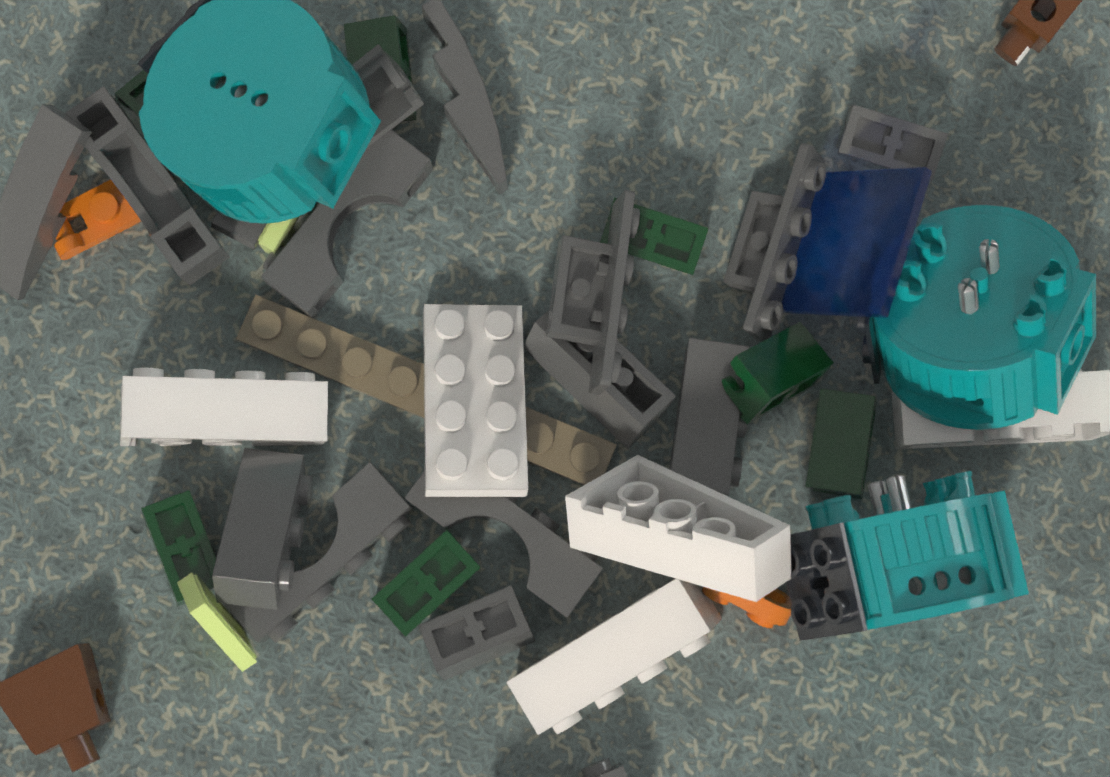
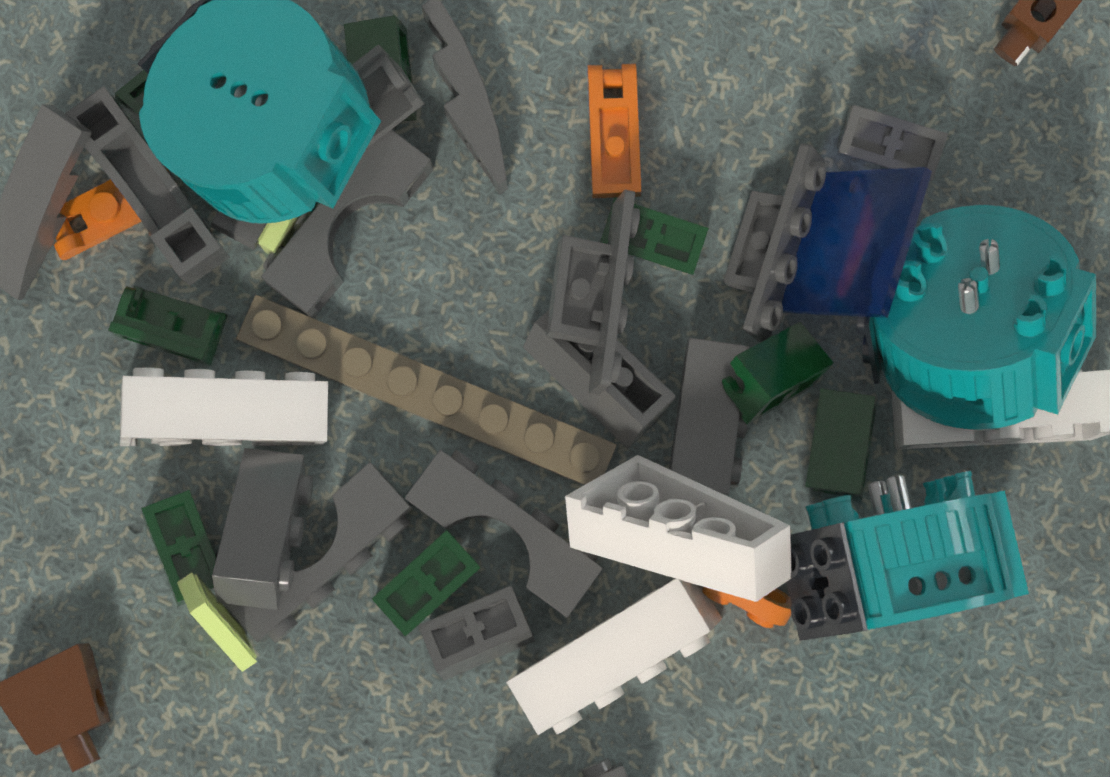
white plate [423,304,528,497] -> none
none -> dark green hinge [108,286,228,366]
none -> orange plate [587,64,641,198]

